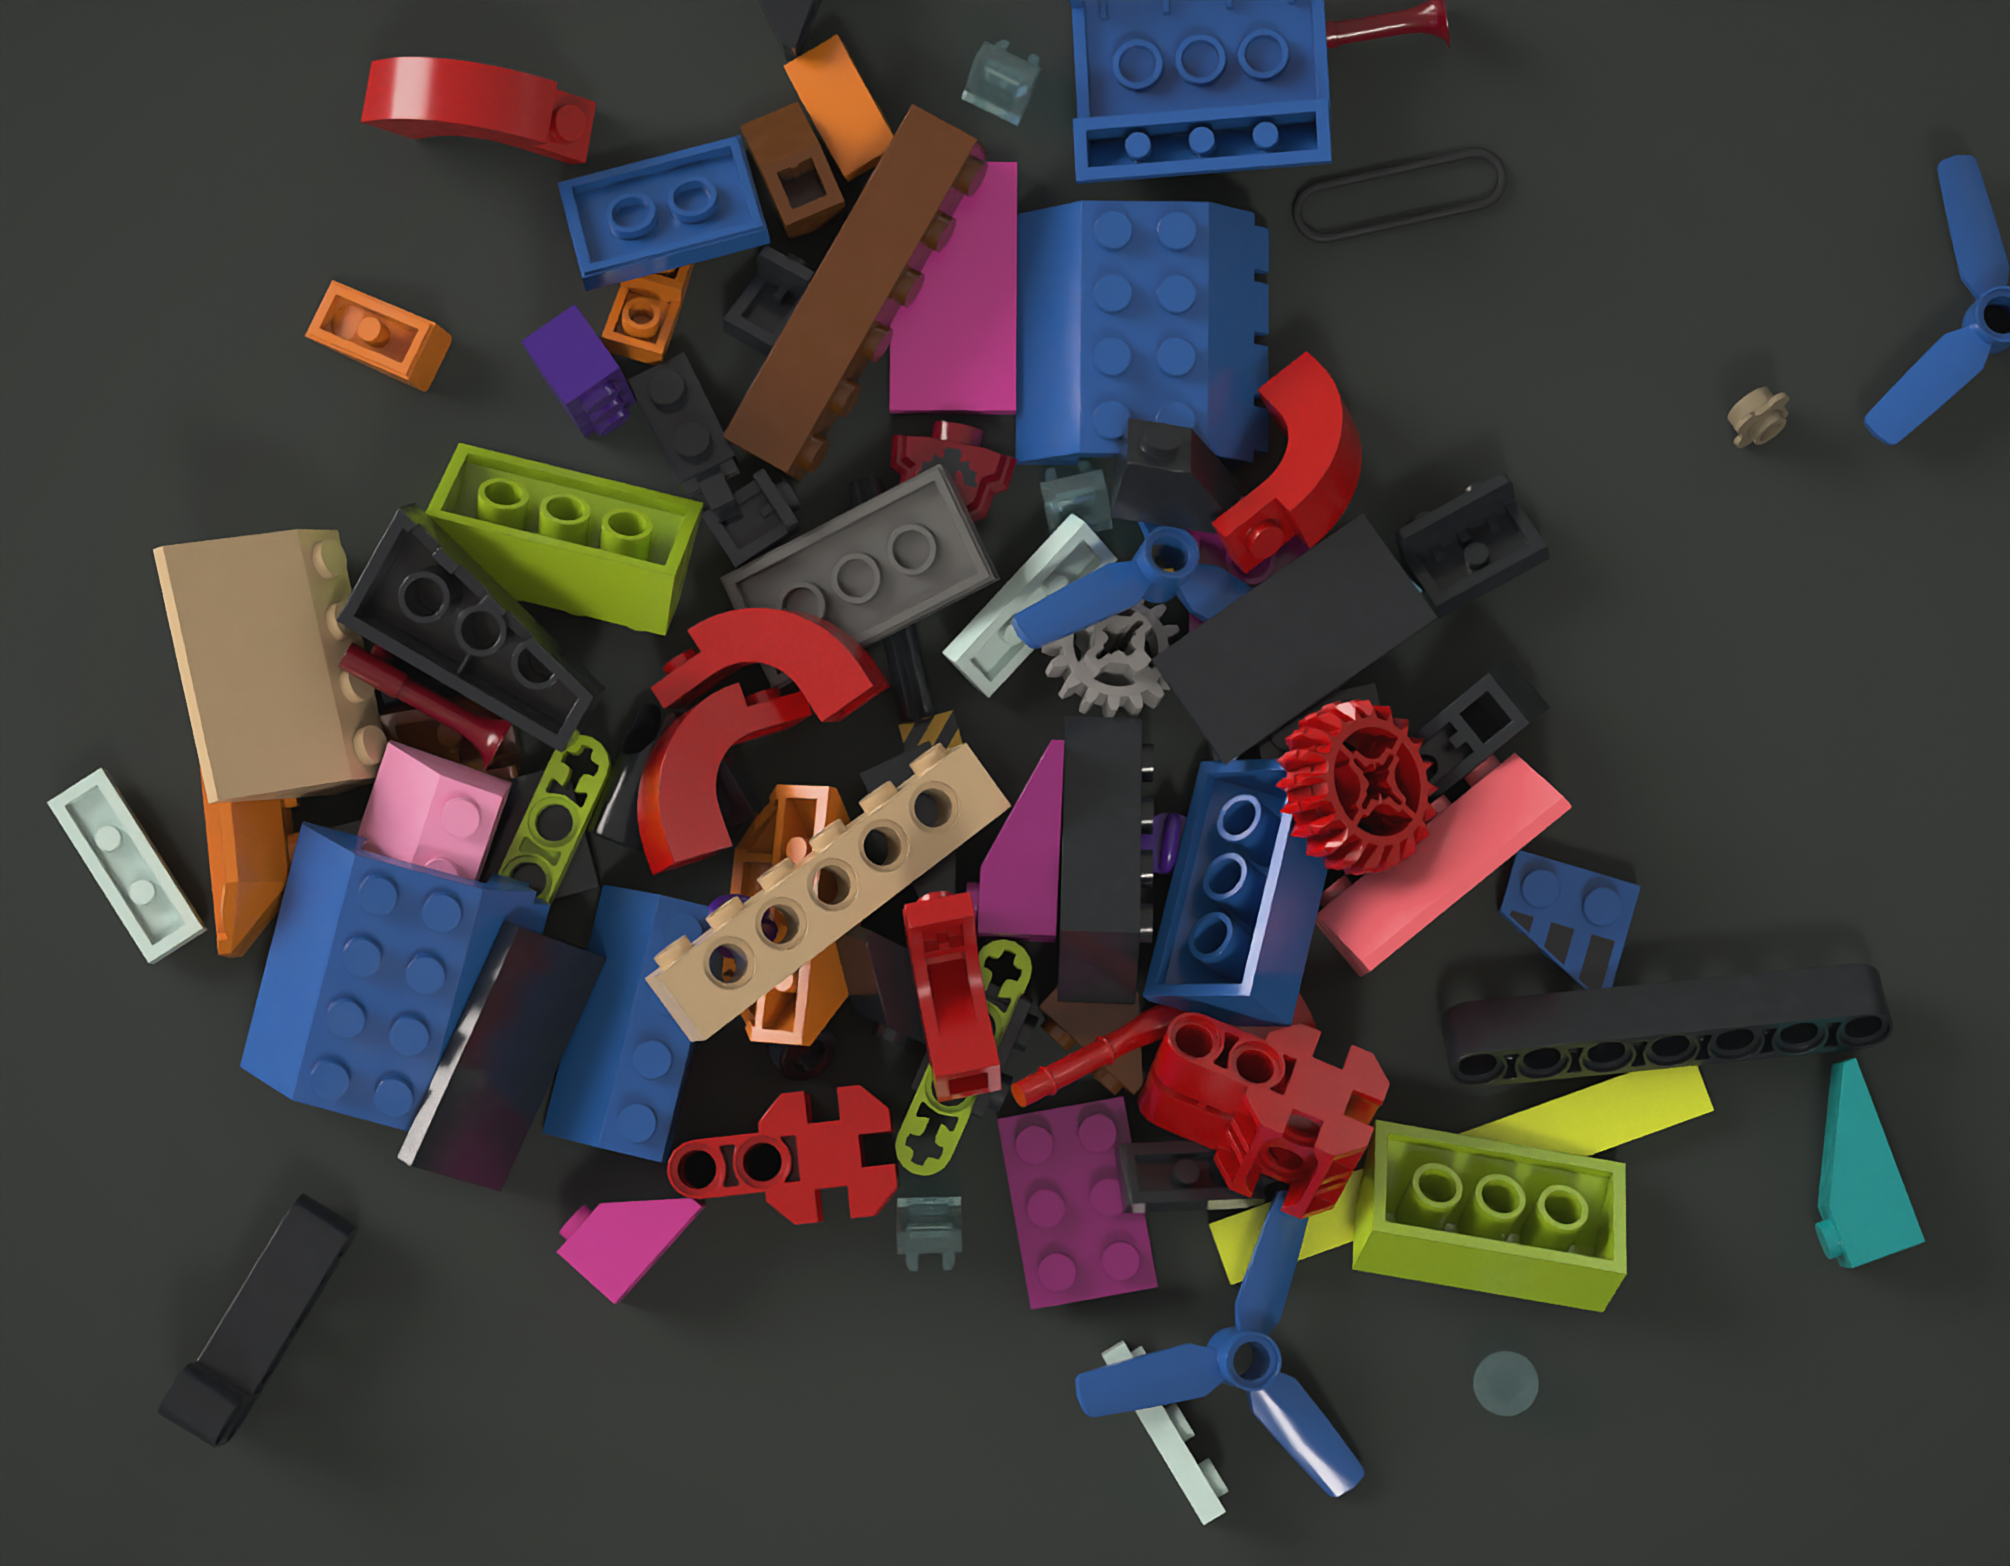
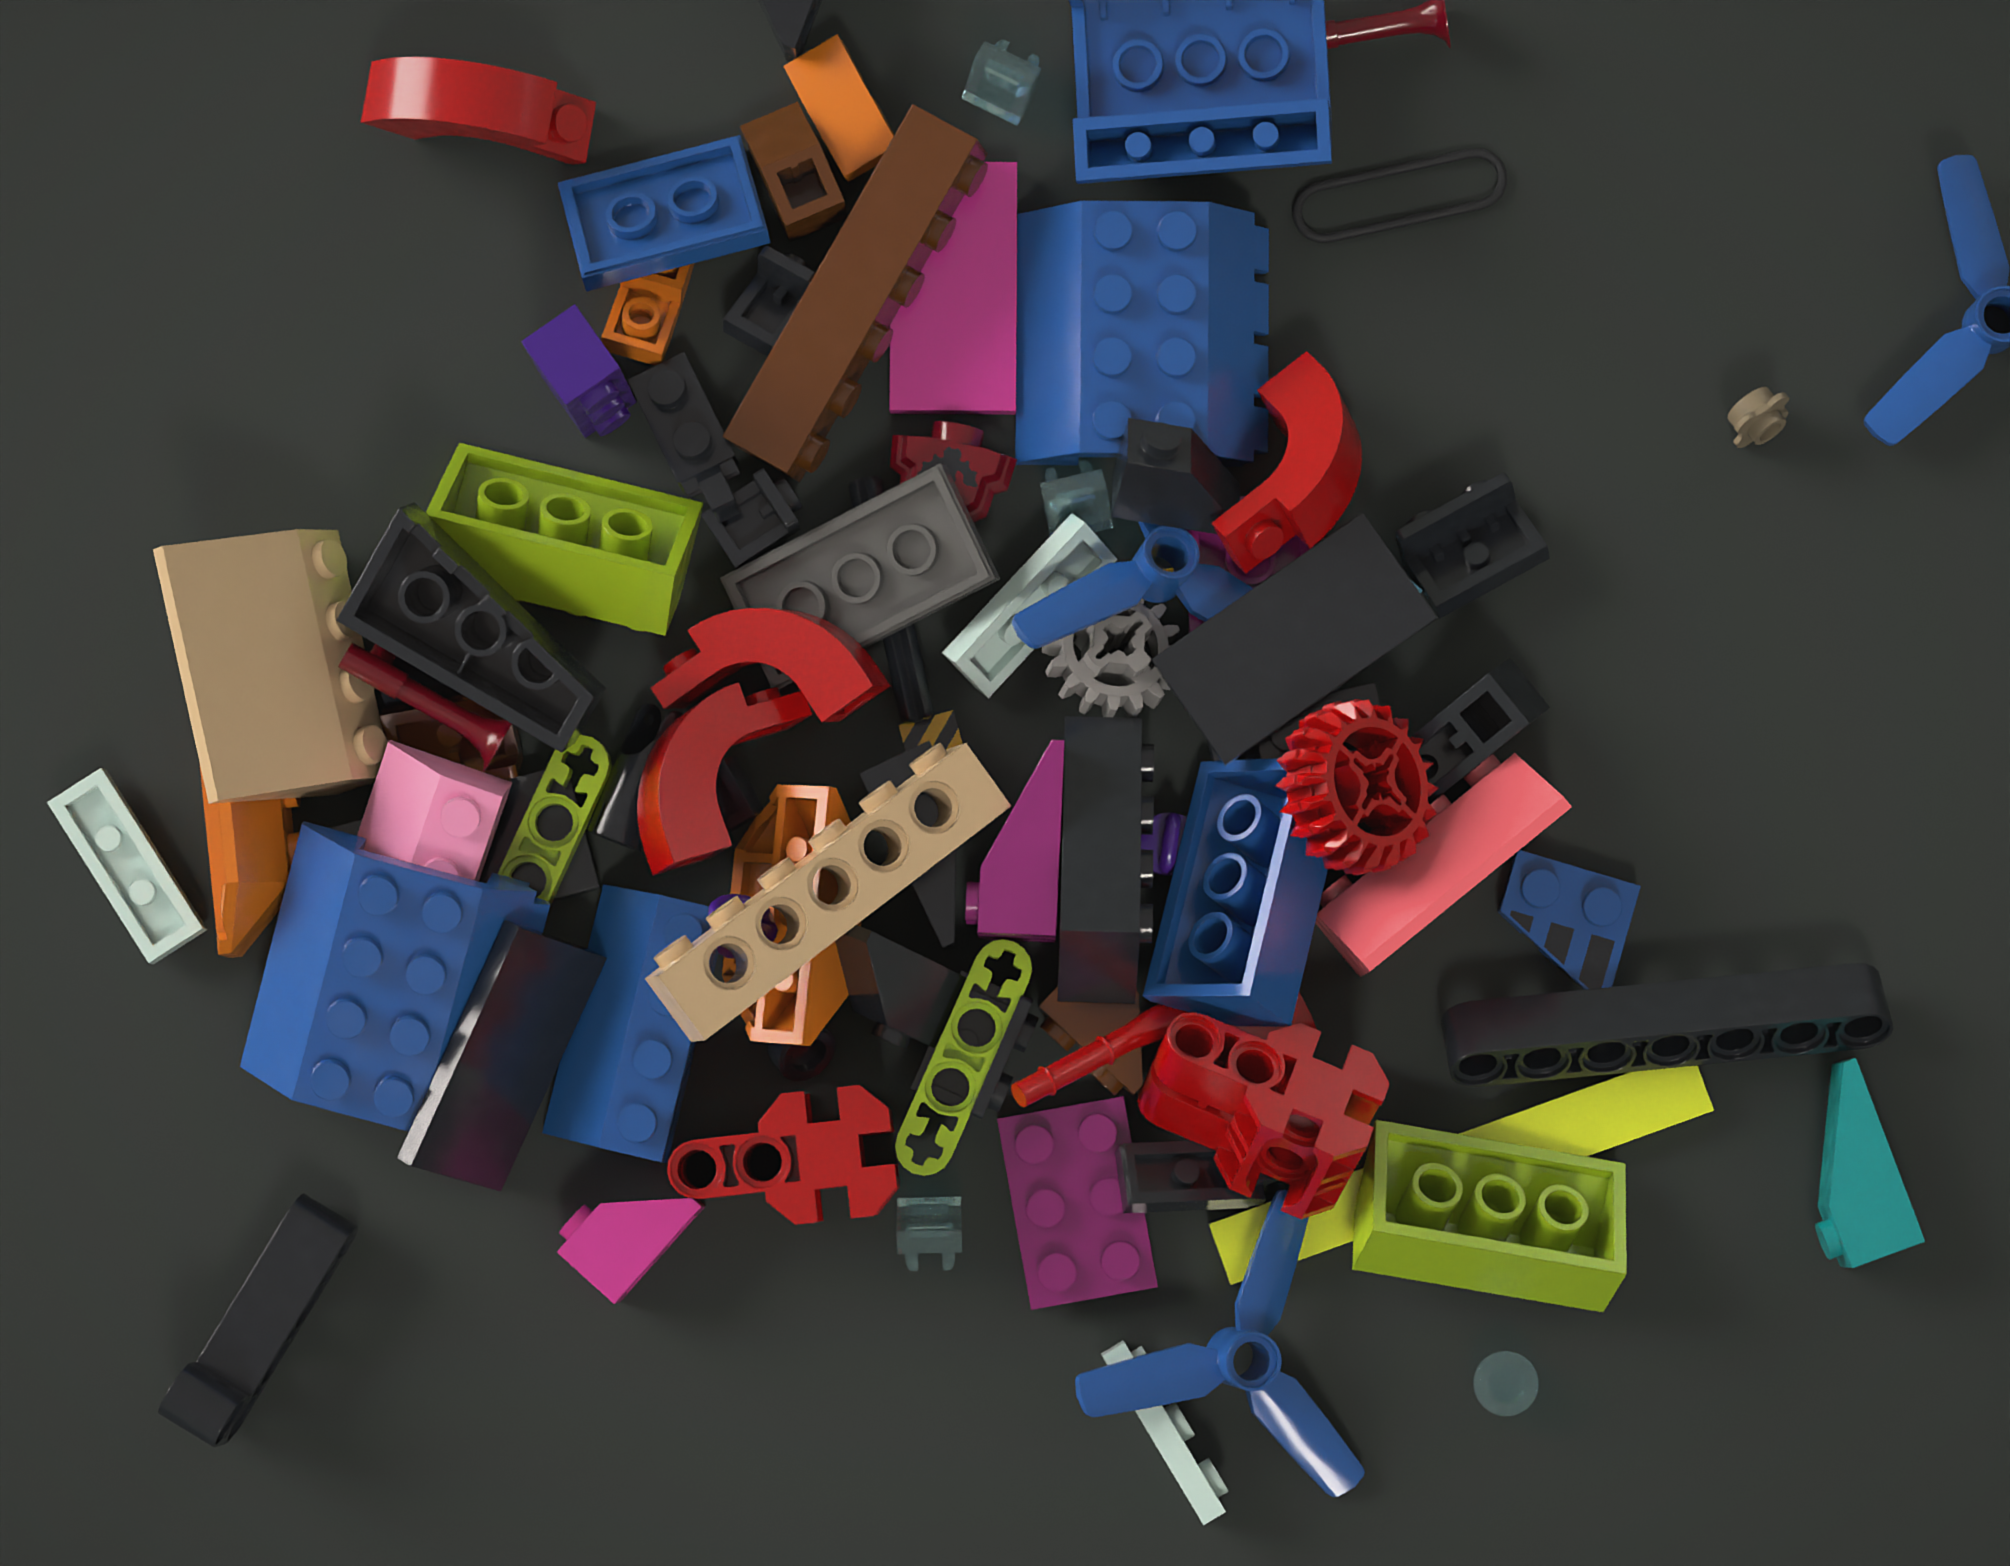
orange slope [305,280,452,392] -> none
red arch [902,891,1002,1103] -> none

